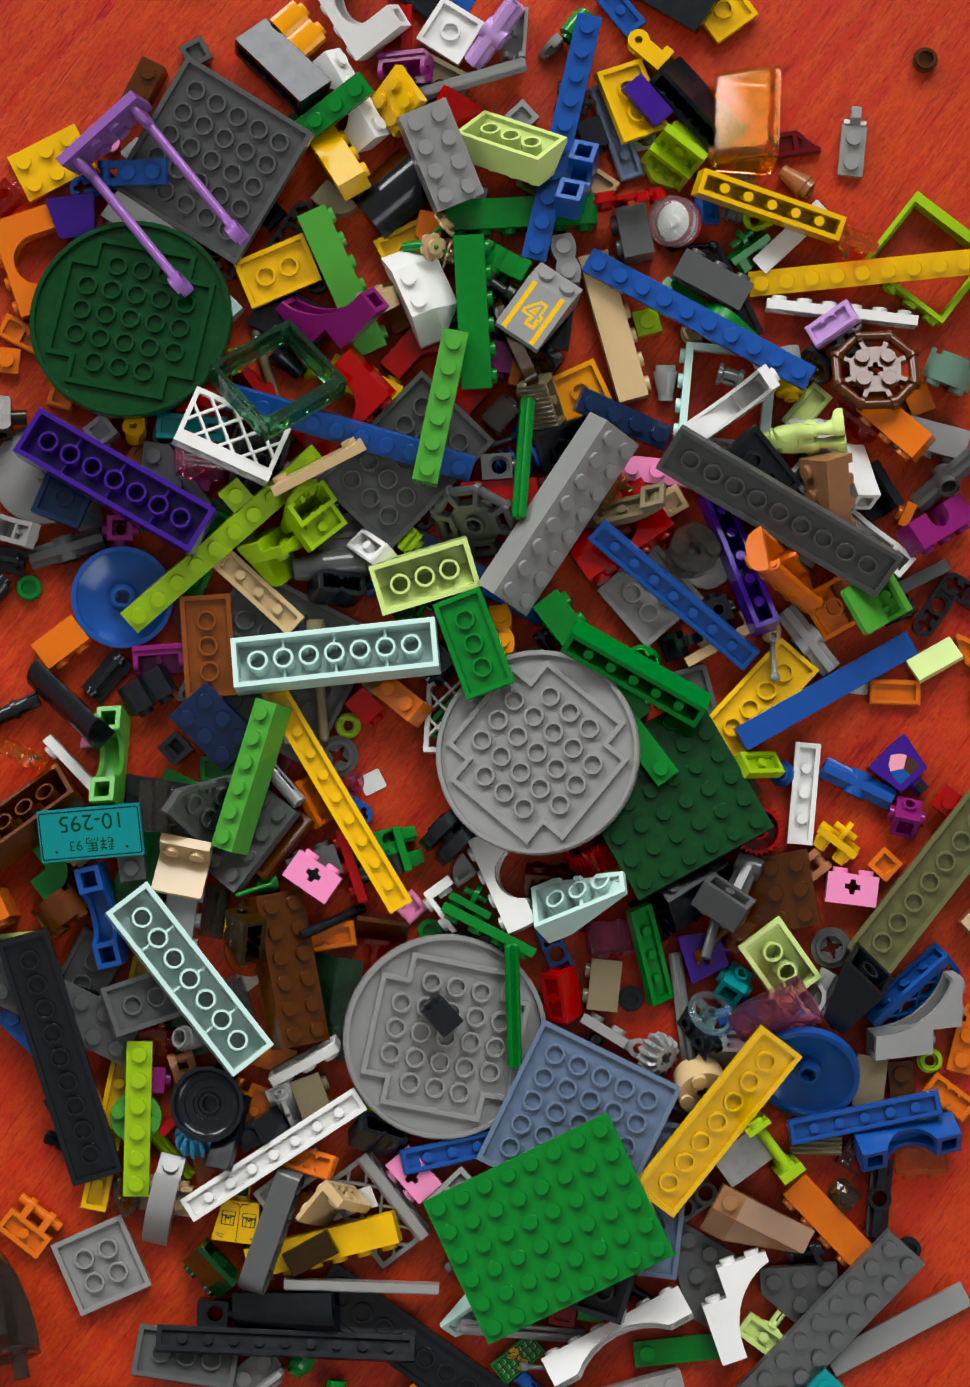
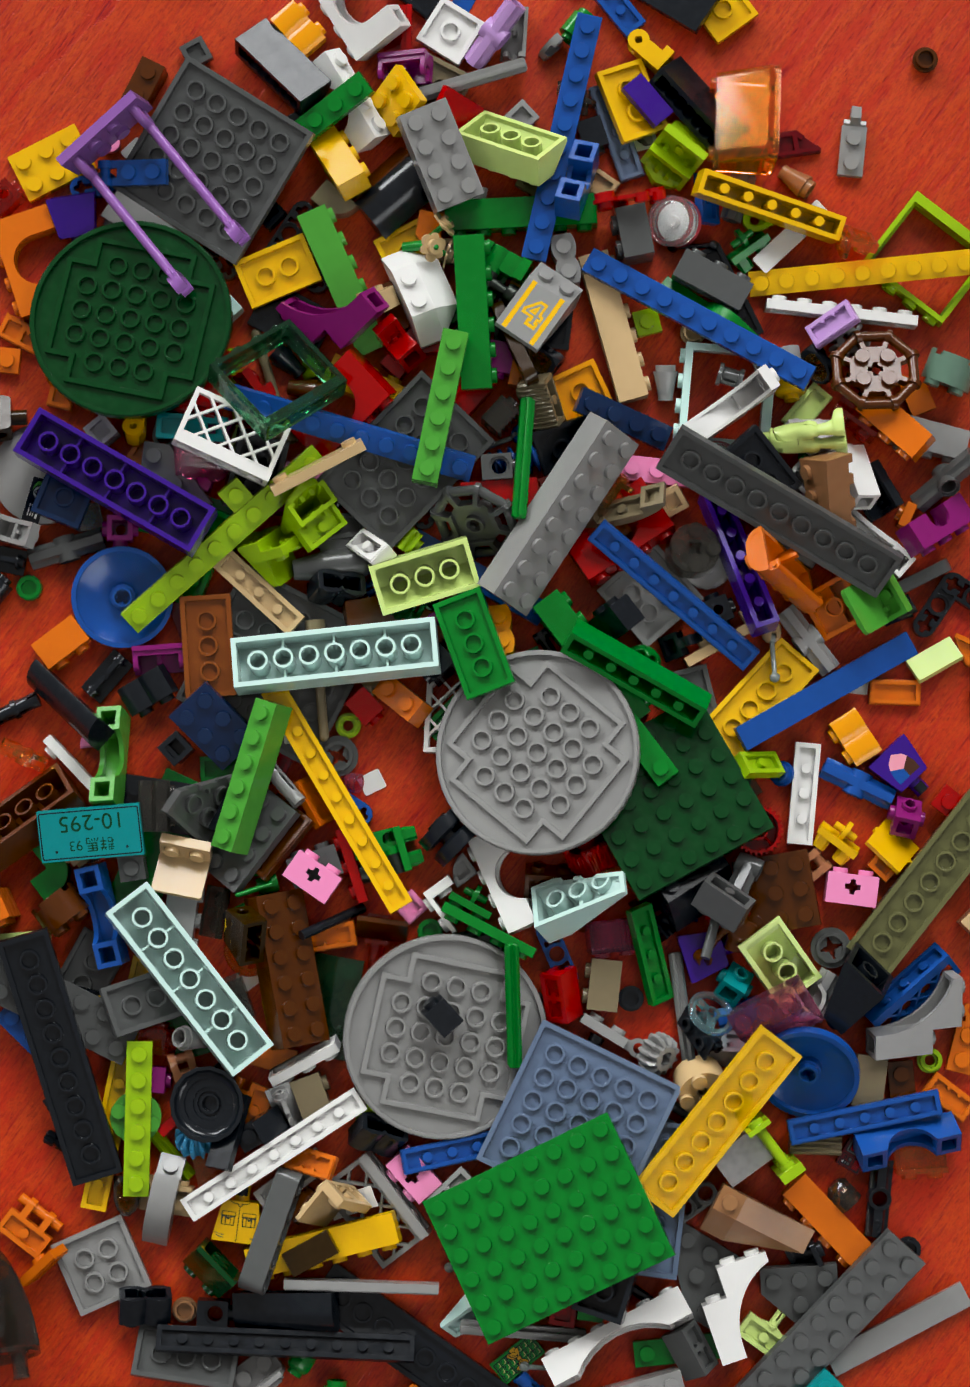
none -> orange plate [19,1243,68,1287]
none -> black sticker [21,477,43,524]
none -> black brick [118,1285,172,1328]
none -> medium nougat plate [172,1297,197,1323]
none -> reddish brown cone [287,379,326,404]
none -> reddish brown slope [341,596,396,626]
none -> red brick [372,313,427,374]
none -> black brick [588,594,645,639]
none -> dark grey hinge [661,1318,719,1381]
none -> light orange brick [827,708,882,768]
none -> yellow piece [865,818,919,874]

